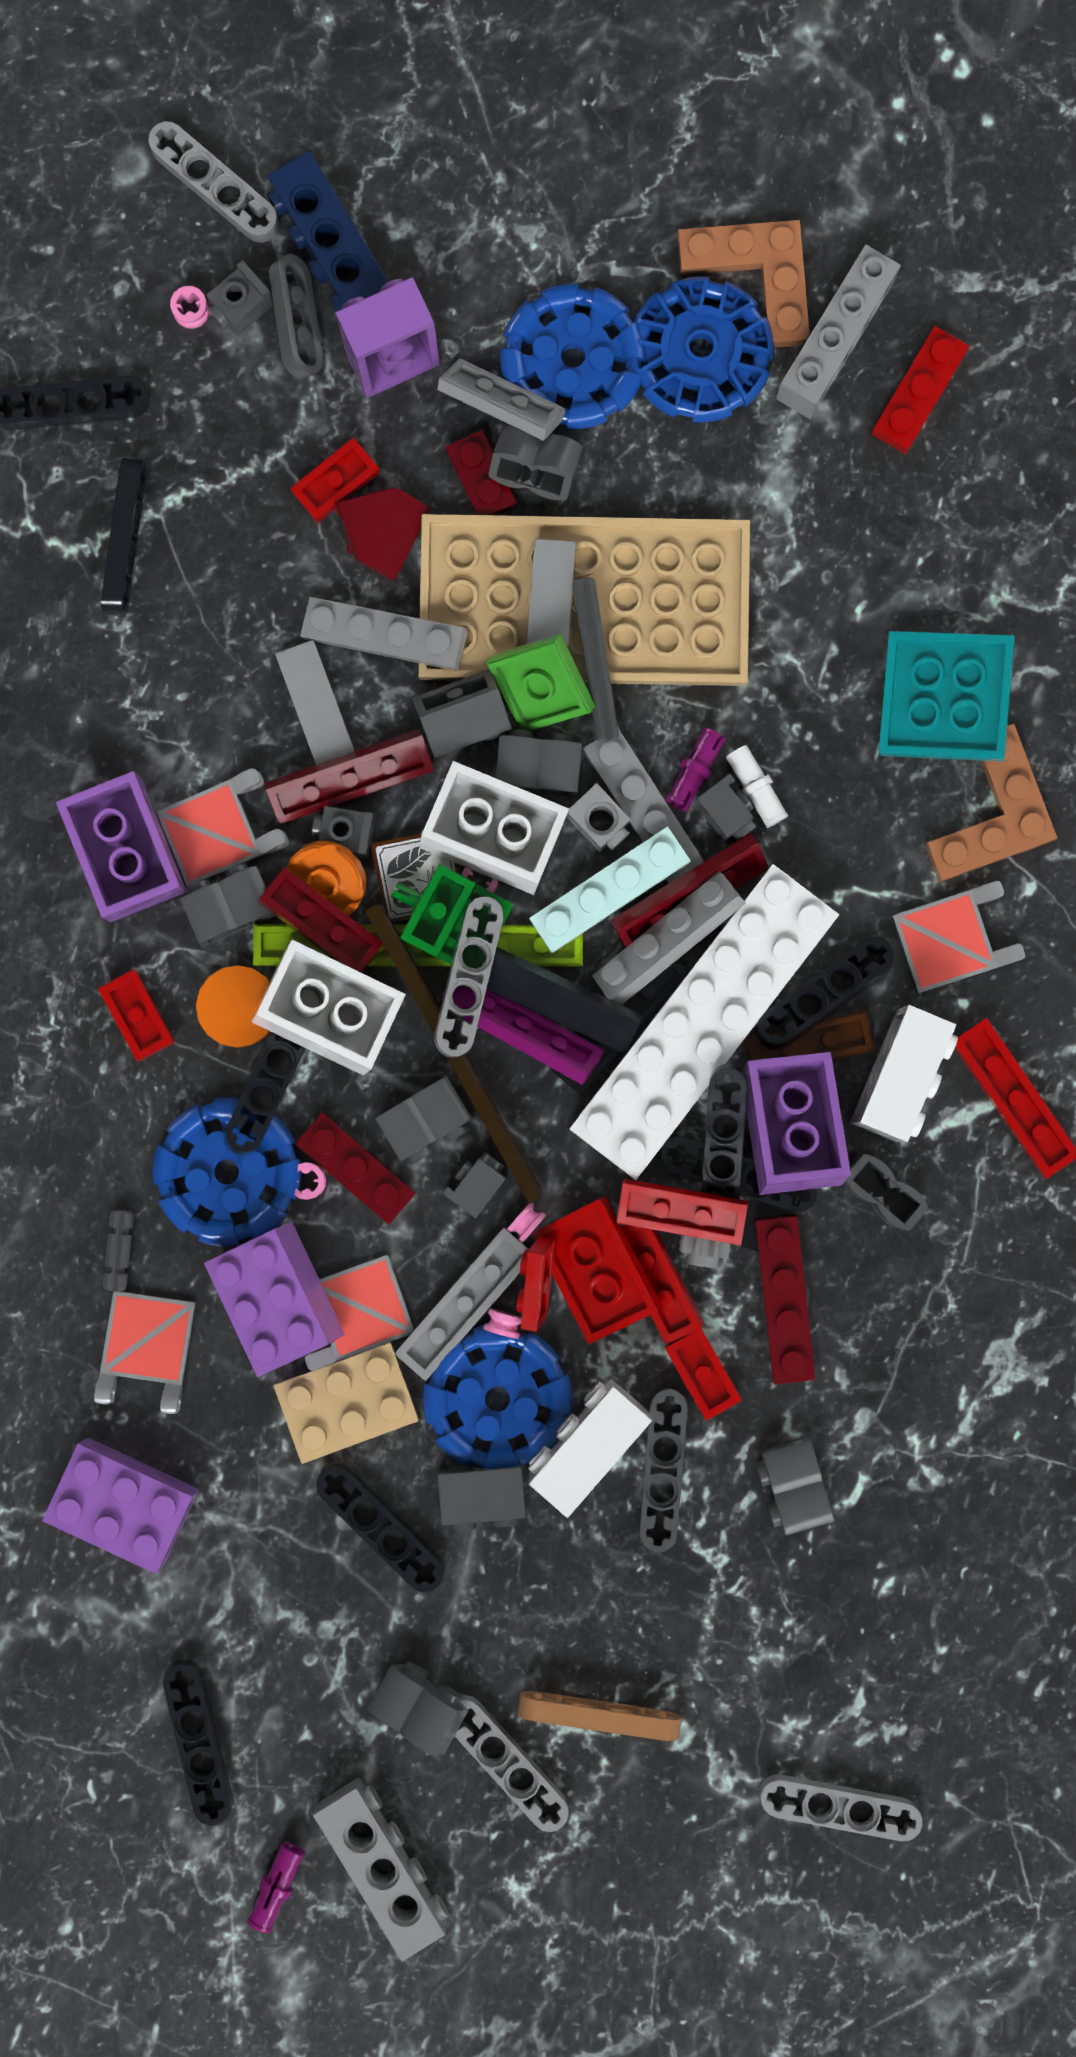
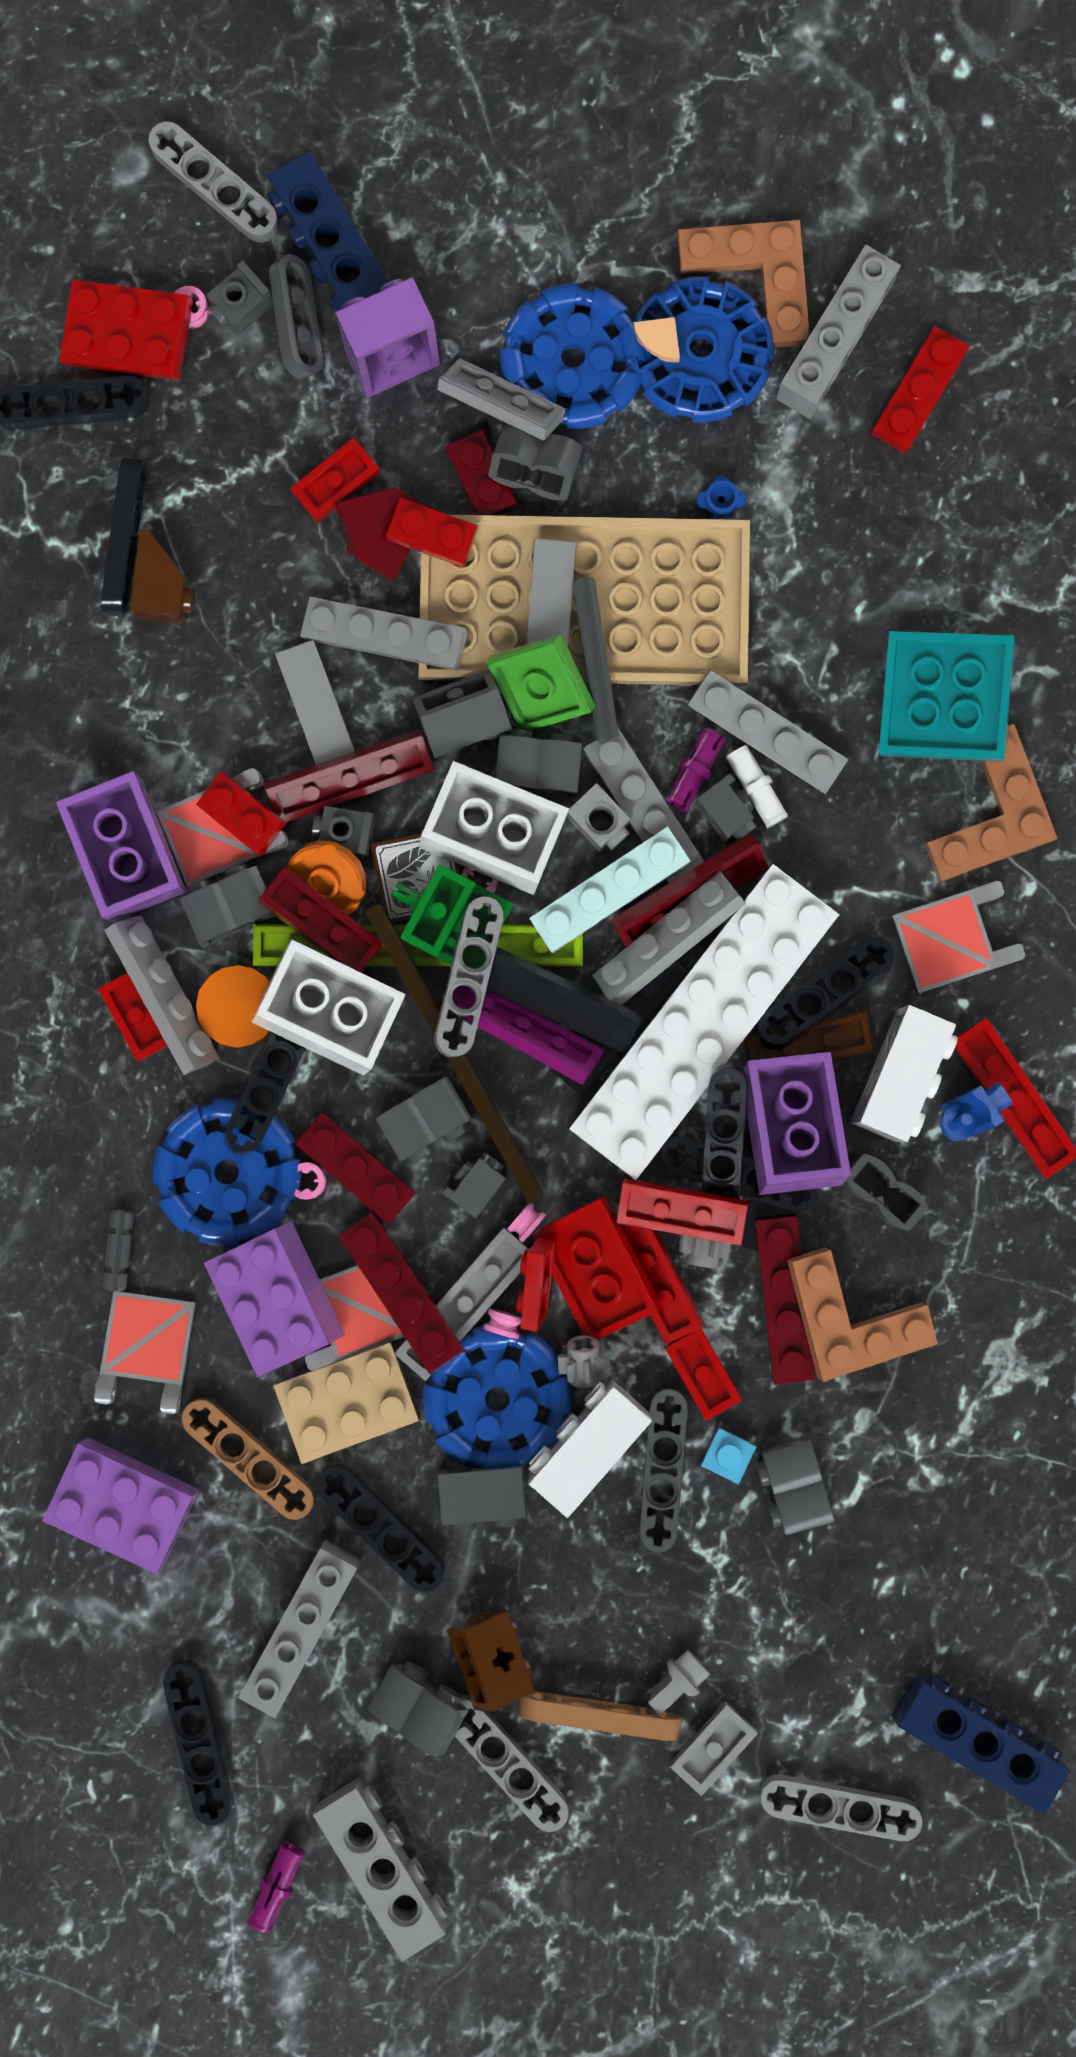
none -> red plate [59,280,193,381]
none -> light grey plate [104,915,219,1075]
none -> reddish brown slope [130,529,195,625]
none -> medium nougat beam [182,1398,315,1520]
none -> red plate [196,772,287,856]
none -> light grey brick [238,1539,361,1718]
none -> dark red plate [339,1212,466,1375]
none -> red plate [386,498,478,568]
none -> reddish brown brick [447,1610,535,1712]
none -> light grey gear [558,1336,610,1388]
none -> light nougat tile [633,317,680,363]
none -> light grey piece [648,1650,710,1715]
none -> light grey plate [670,1701,758,1796]
none -> light grey plate [687,669,848,794]
none -> blue plate [697,475,746,520]
none -> medium azure plate [700,1427,757,1484]
none -> nougat plate [787,1247,938,1382]
none -> dark blue brick [892,1673,1070,1815]
none -> blue hips [939,1082,1013,1141]

